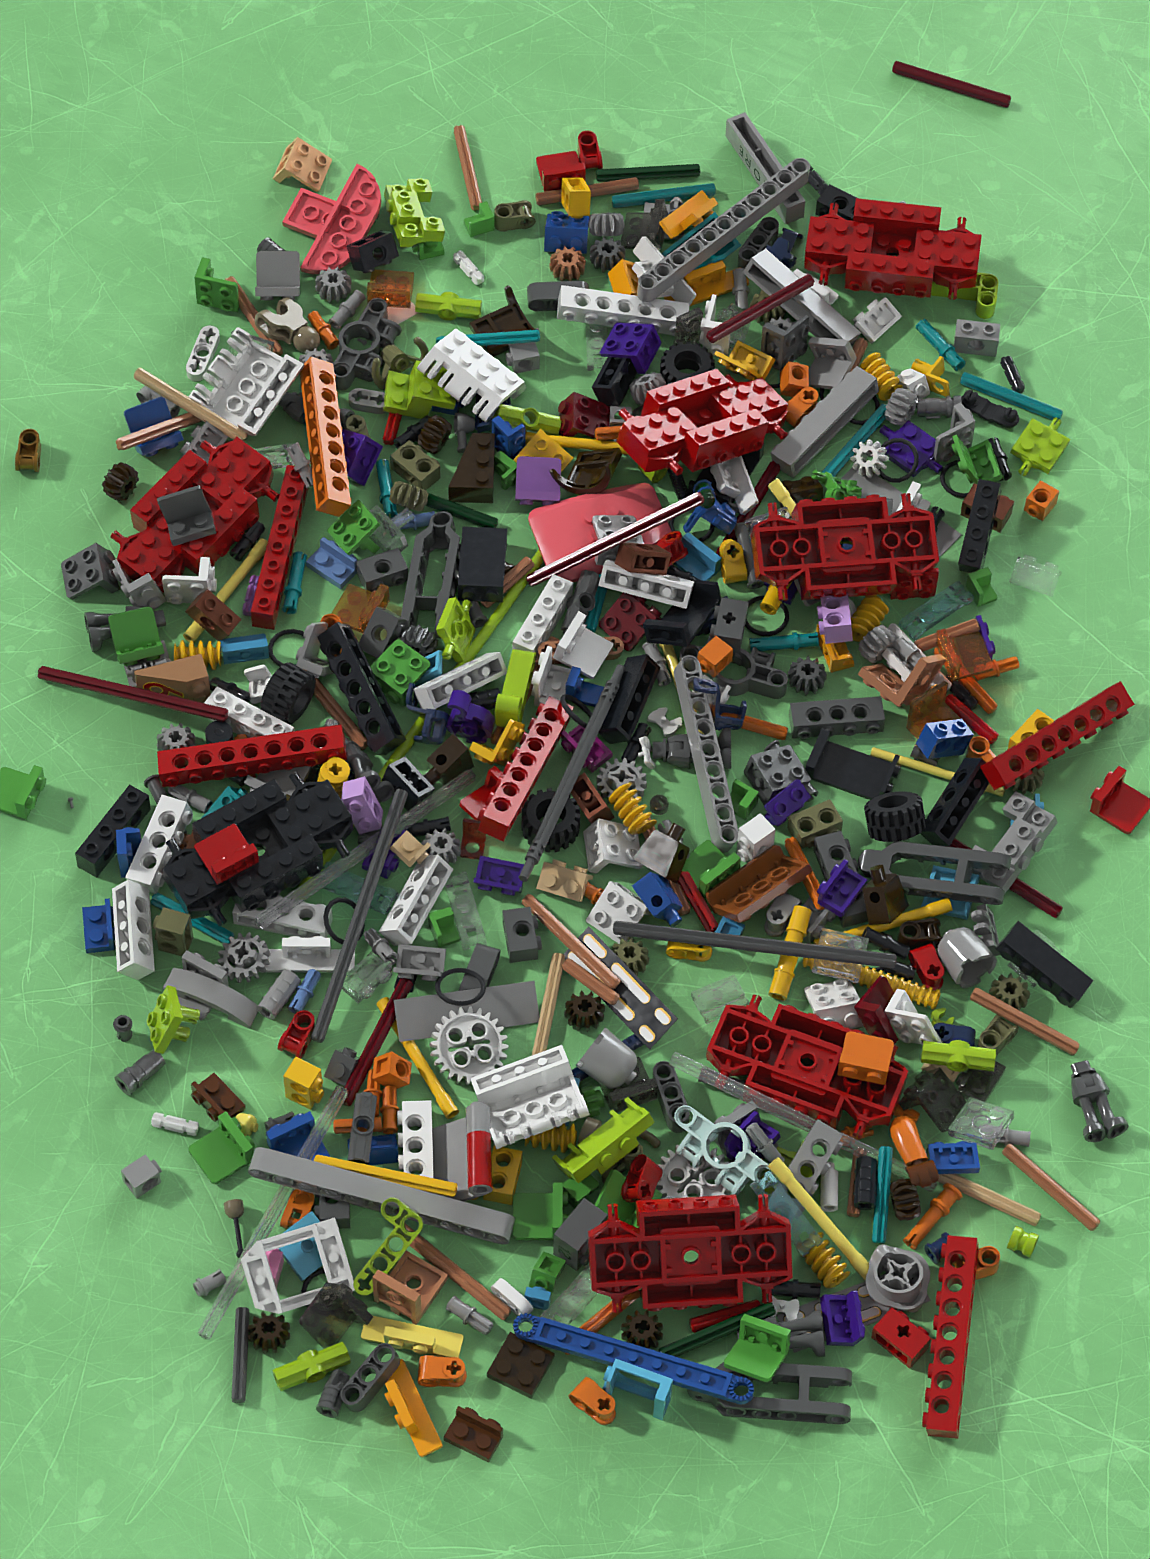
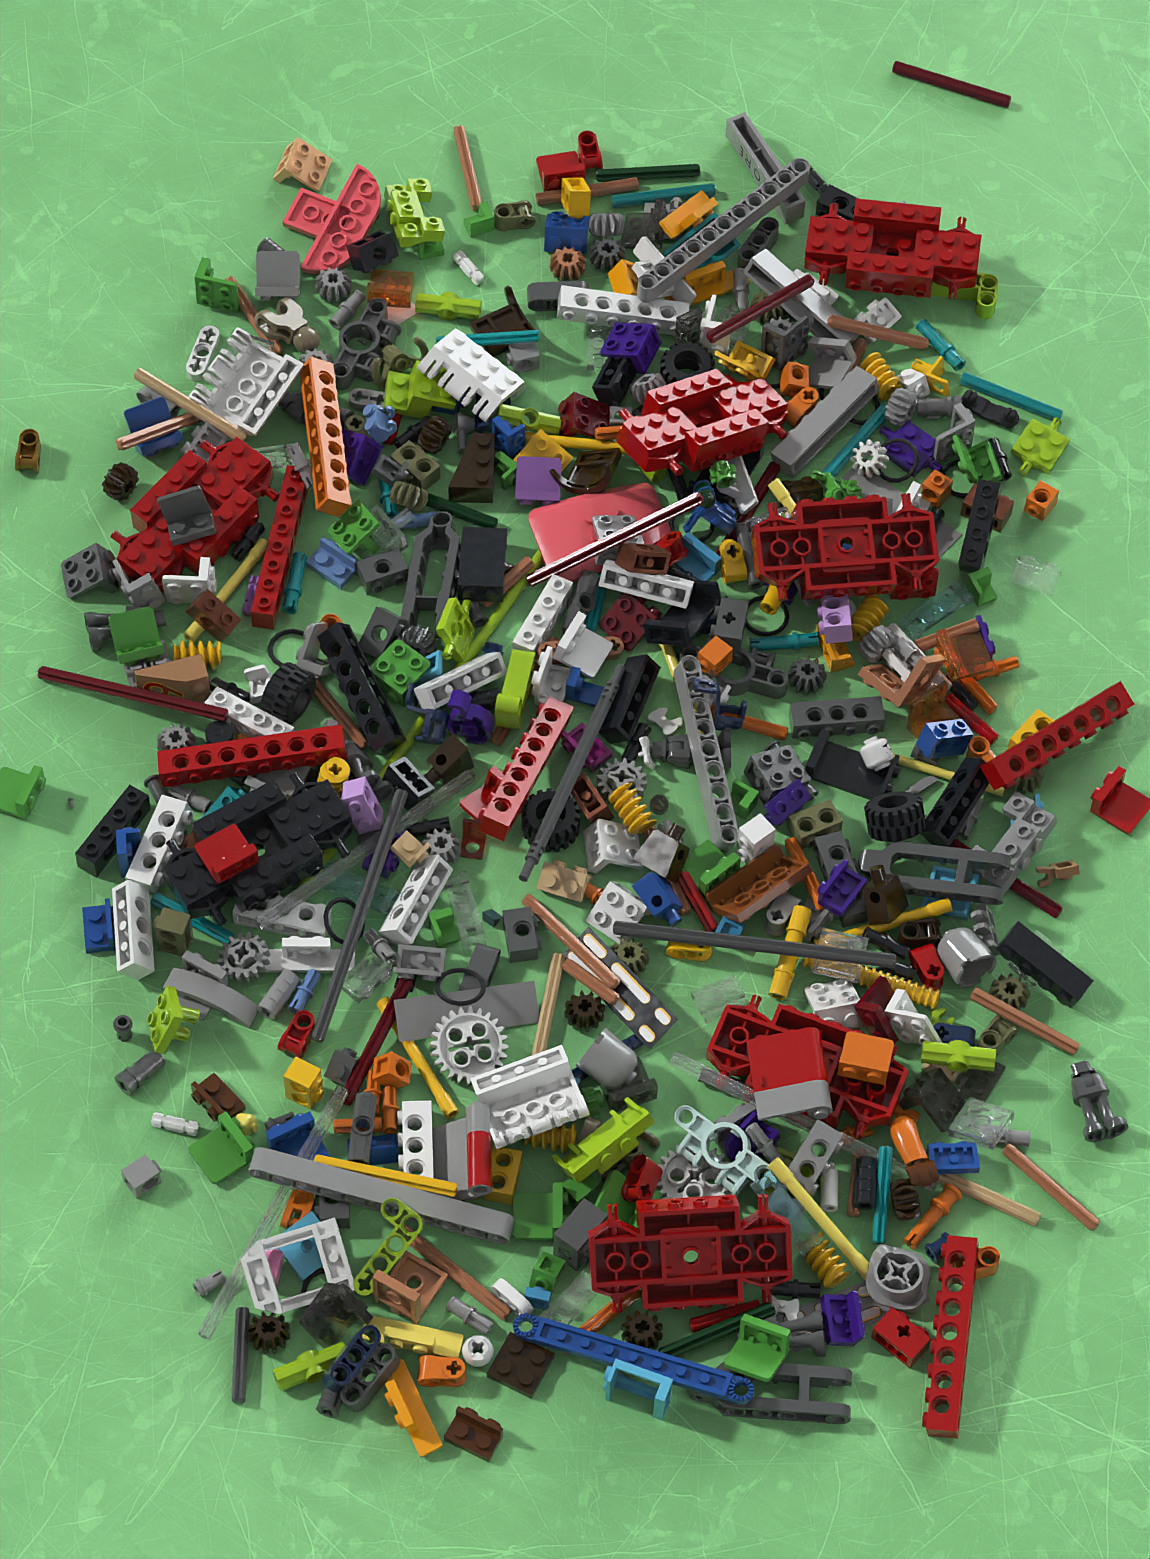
dark azure panel [220,633,269,665] -> none
dark tan hinge [224,1199,246,1259] -> none
orange axle [307,311,339,350] -> none
clear orange bracket [331,584,390,633] -> none
yellow bracket [469,719,525,766] -> none
dark purple bracket [473,856,524,896] -> none
black tyre [560,694,592,728] -> none
orange piece [568,1377,616,1425] -> none
light grey pin [642,642,672,686] -> none
dark grey beam [652,1061,690,1133] -> none
dark blue piece [766,228,804,270] -> none
light grey brick [954,319,1000,357] -> none
black axle [1000,356,1025,393] -> none
lime wheel [1007,1226,1039,1258] -> none
none -> dark blue beam [323,1325,381,1391]
none -> medium blue piece [363,404,397,444]
none -> dark grey bracket [371,454,410,487]
none -> white piece [462,1335,494,1367]
none -> clear blue plate [481,642,504,655]
none -> piece [482,909,502,928]
none -> bright green gear [709,460,737,488]
none -> red door [746,1027,832,1121]
none -> nougat axle [827,314,929,350]
none -> white head [860,736,894,771]
none -> light grey piece [904,776,937,794]
none -> orange brick [921,470,953,510]
none -> light grey axle [956,798,983,840]
none -> medium nougat plate [1035,859,1080,887]

